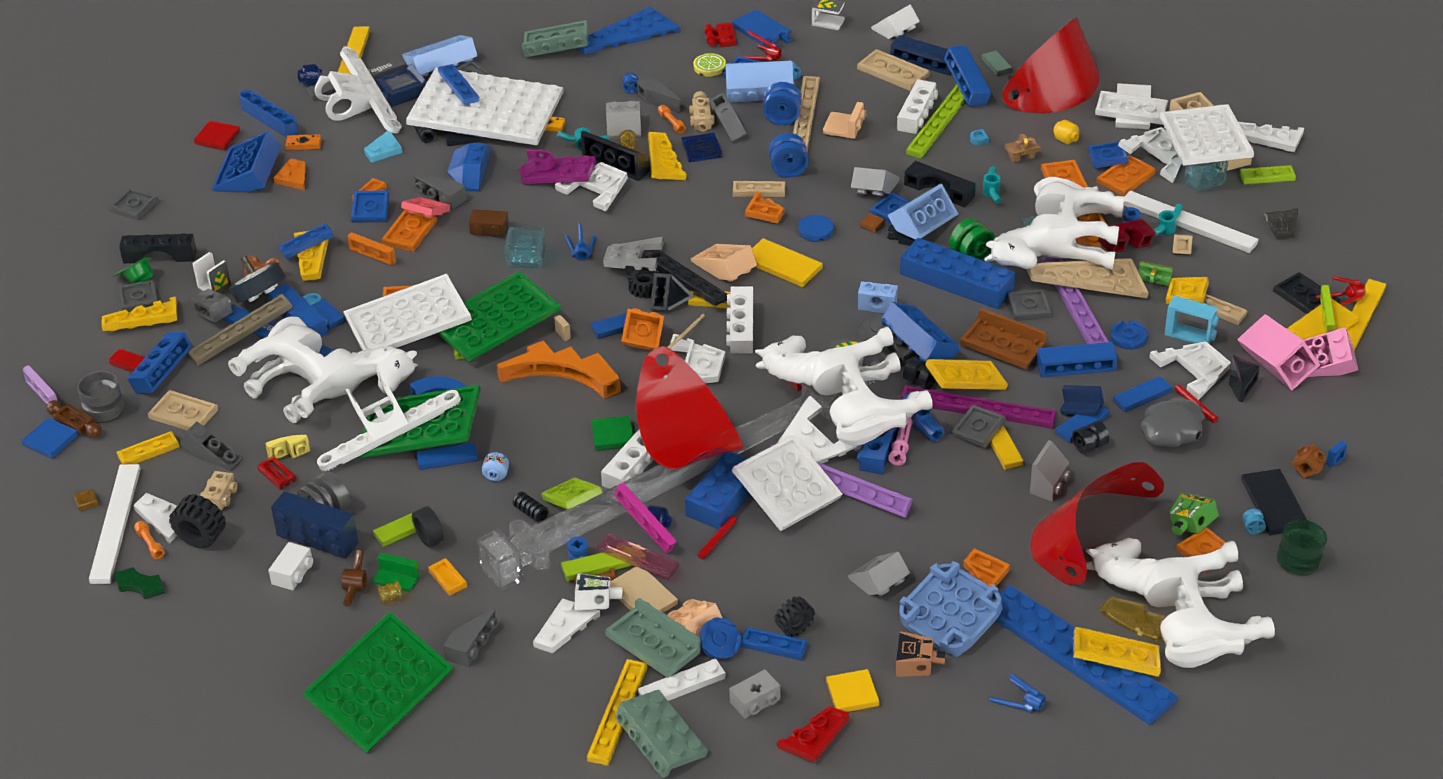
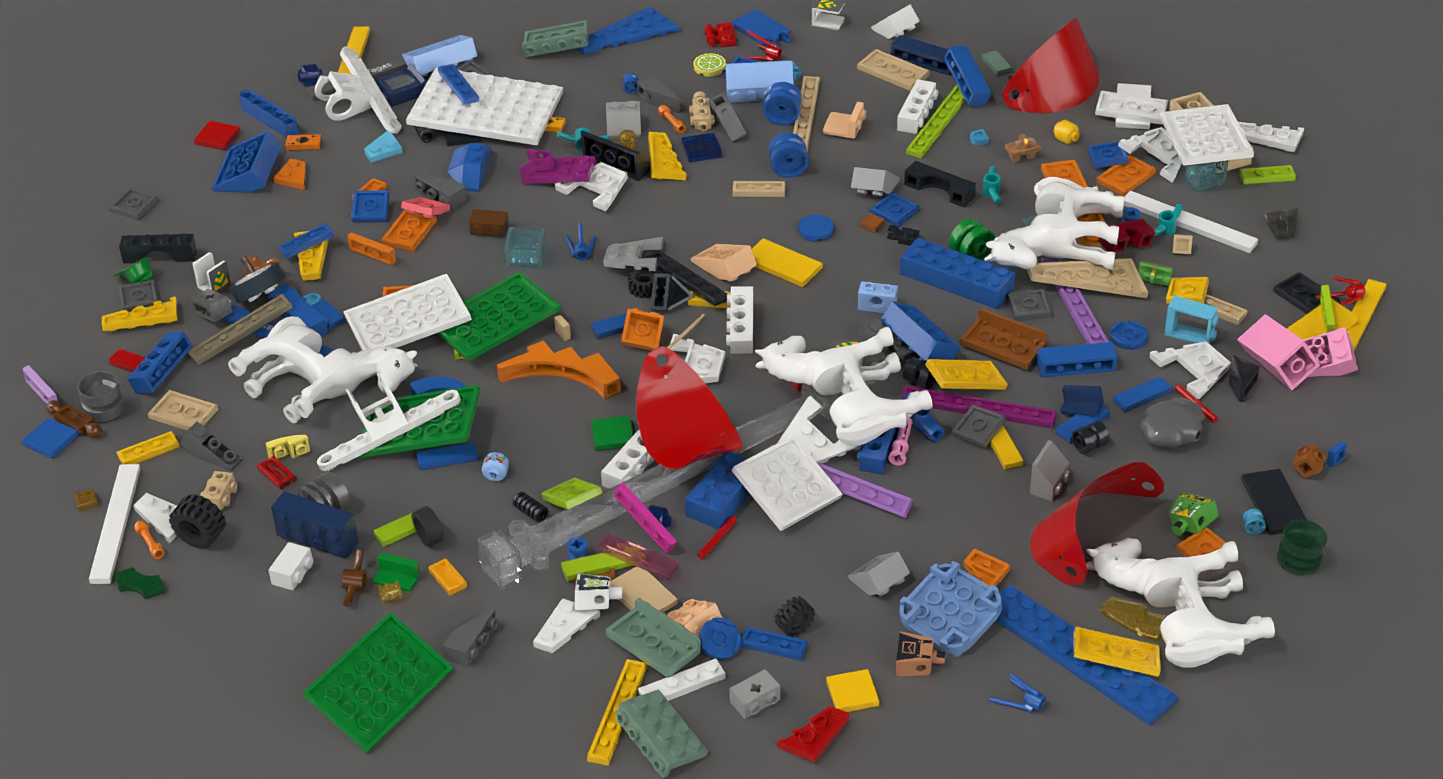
orange wing [745,191,784,224] -> none
light blue slope [888,183,958,239] -> none

